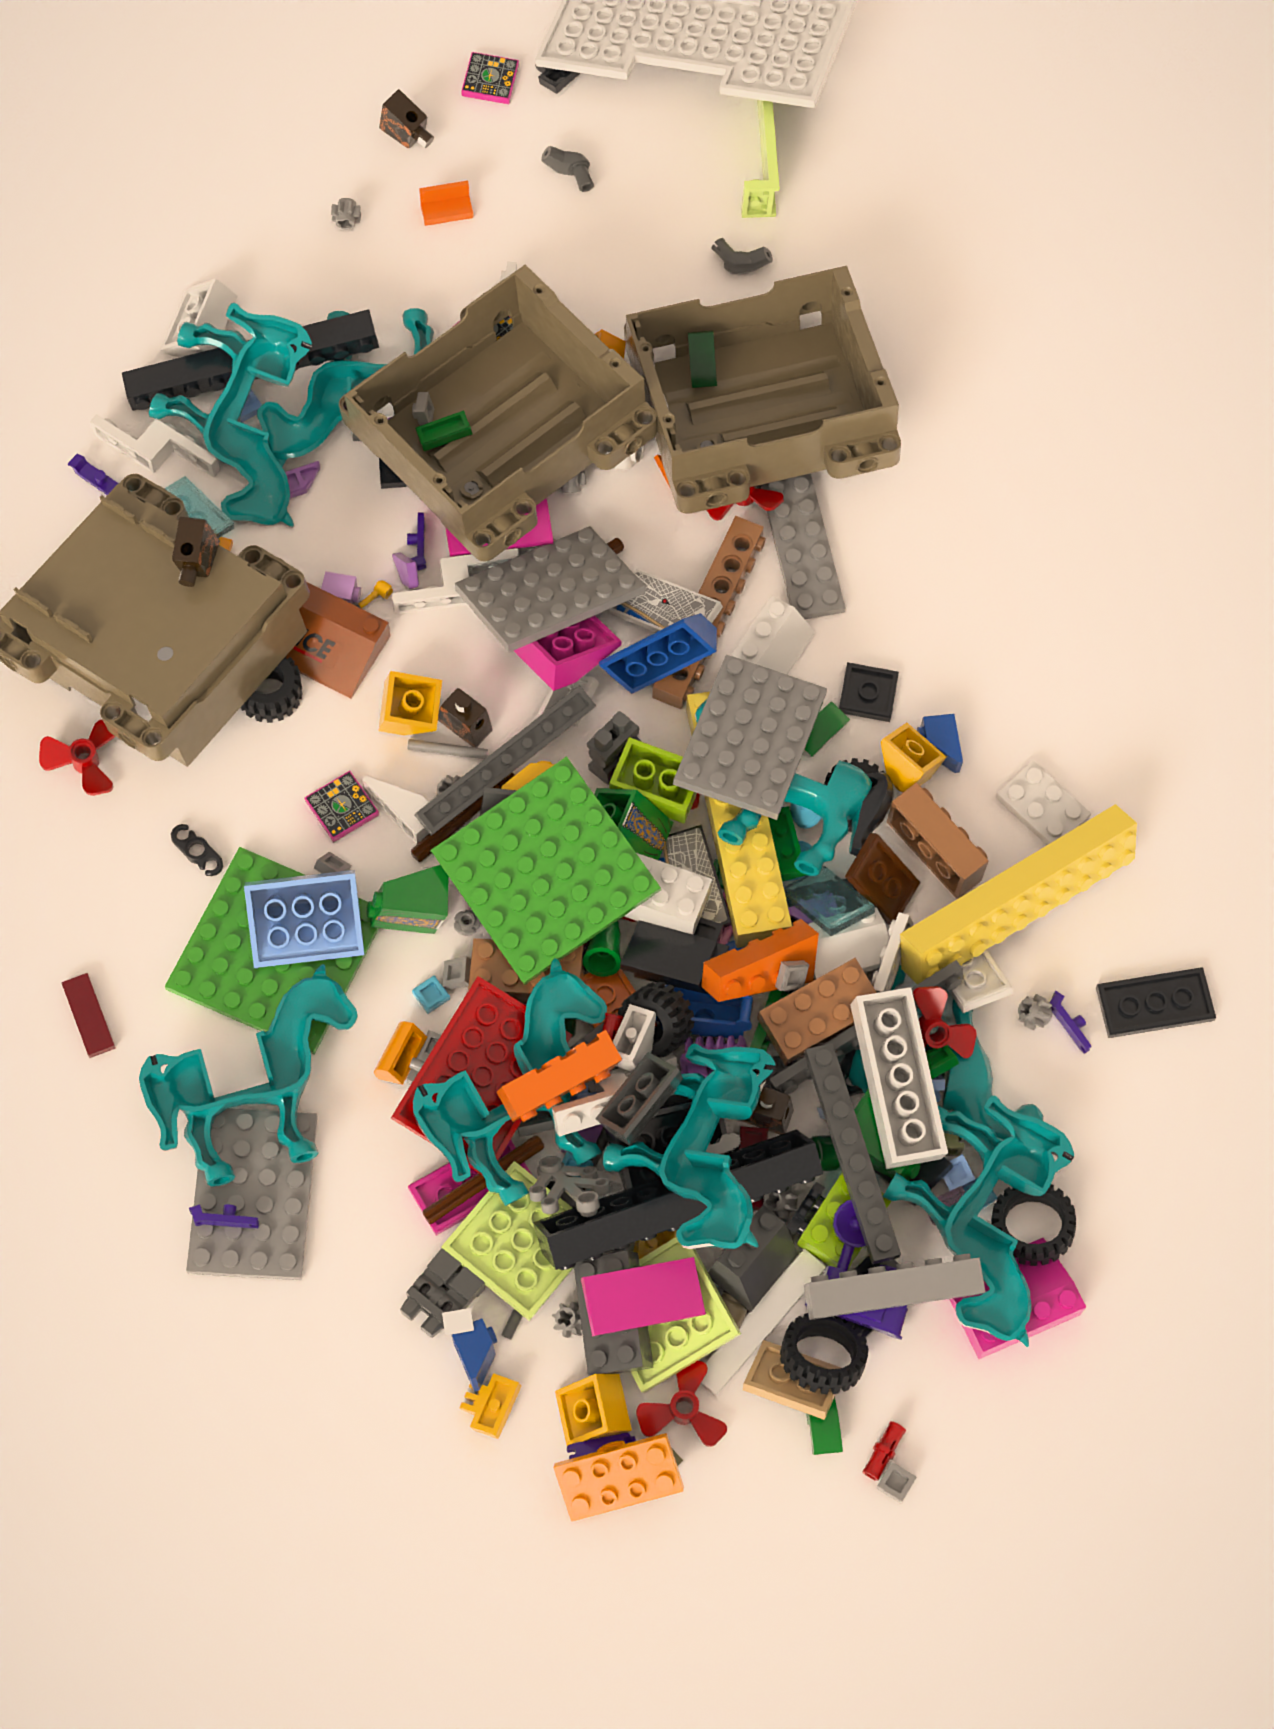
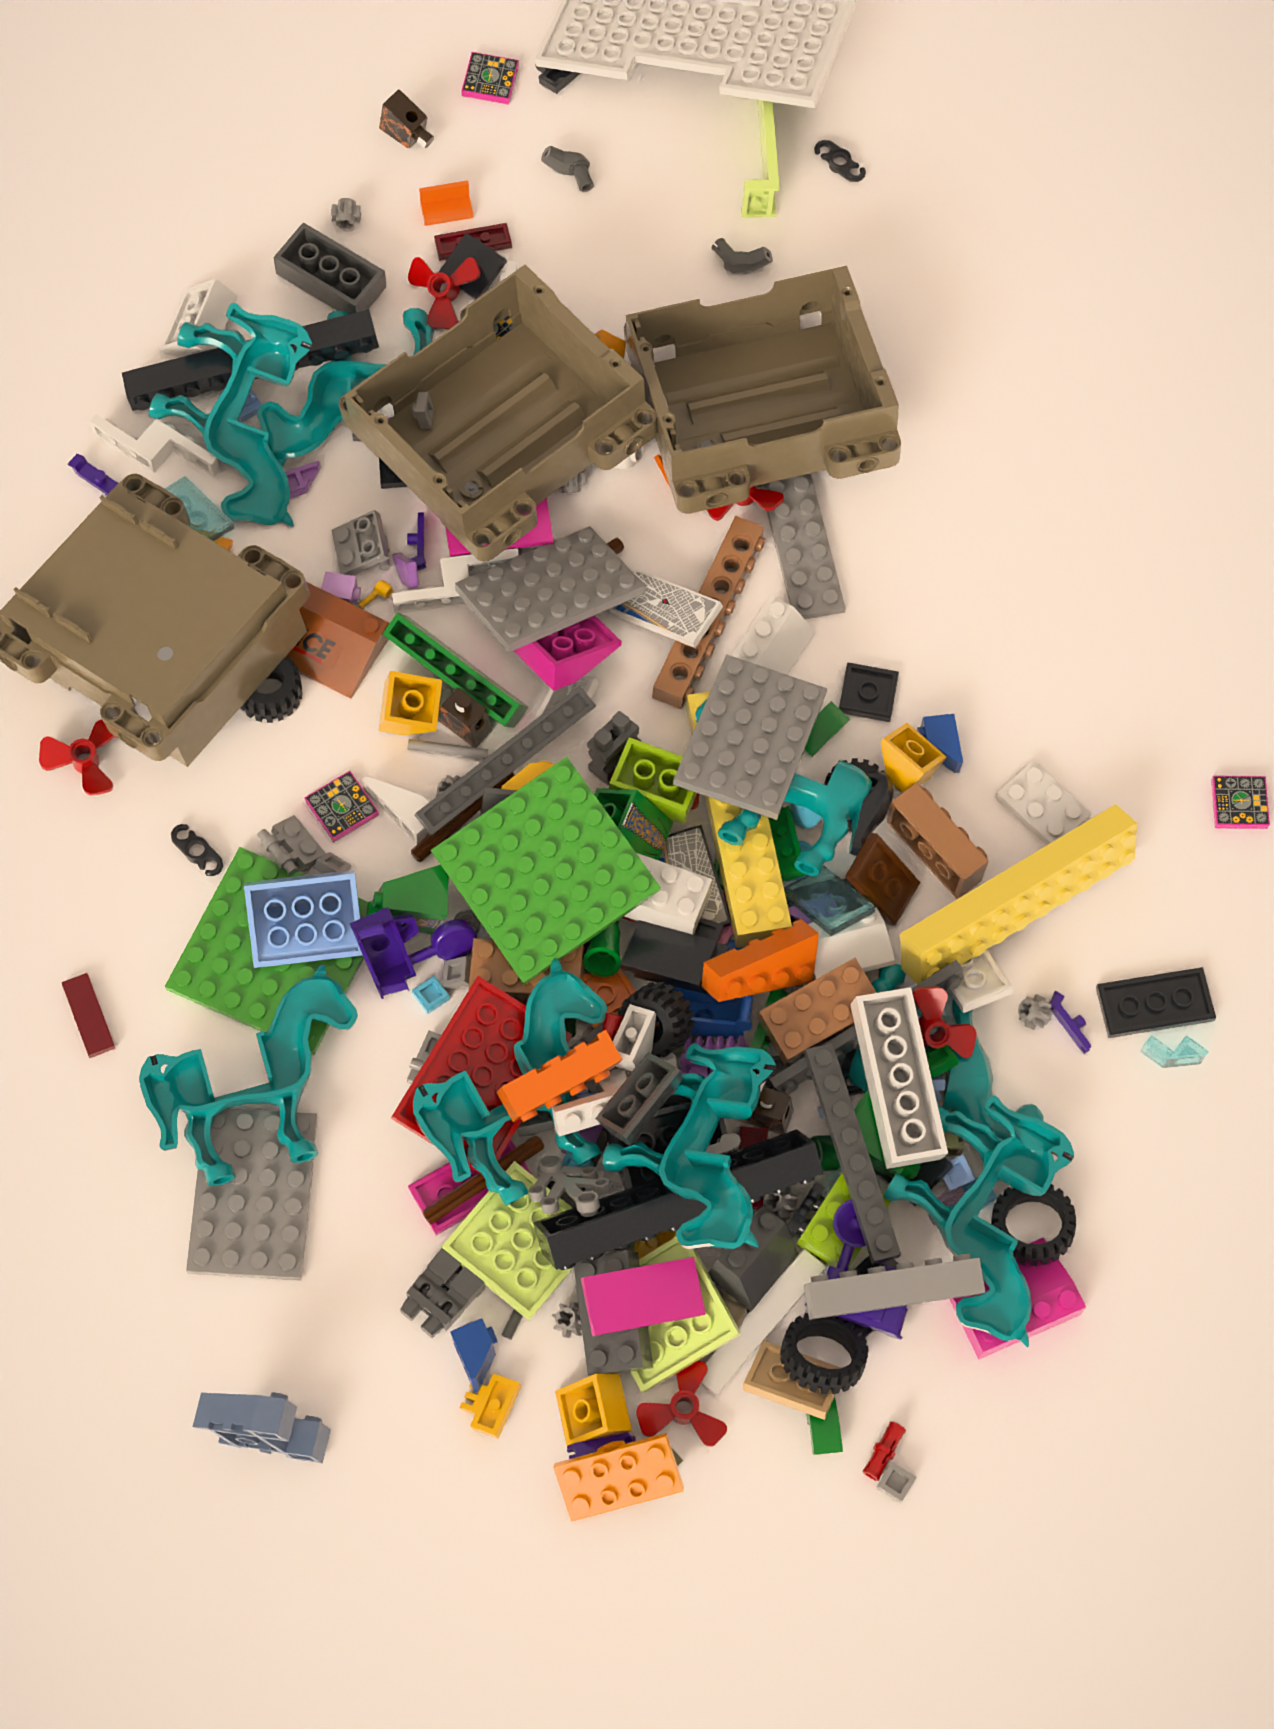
dark brown torso [172,517,220,587] -> none
dark purple piece [189,1204,259,1229] -> none
light orange brick [374,1021,427,1085] -> none
green tile [415,410,473,451] -> none
white sticker [442,1308,474,1335] -> none
blue slope [599,613,717,694] -> none
dark green slope [688,331,717,388] -> none
light grey tile [775,960,809,991] -> none
white plate [871,912,914,993] -> none
none -> sand blue wedge [192,1392,331,1464]
none -> light grey plate [257,815,326,875]
none -> dark grey brick [273,222,386,314]
none -> light grey plate [331,510,390,576]
none -> dark purple piece [349,907,477,999]
none -> green brick [382,613,529,728]
none -> red piece [408,257,481,329]
none -> dark red tile [434,223,512,261]
none -> black tile [439,233,507,300]
none -> black piece [814,140,866,182]
none -> clear light blue slope [1140,1035,1209,1068]
none -> tile [1211,776,1270,829]

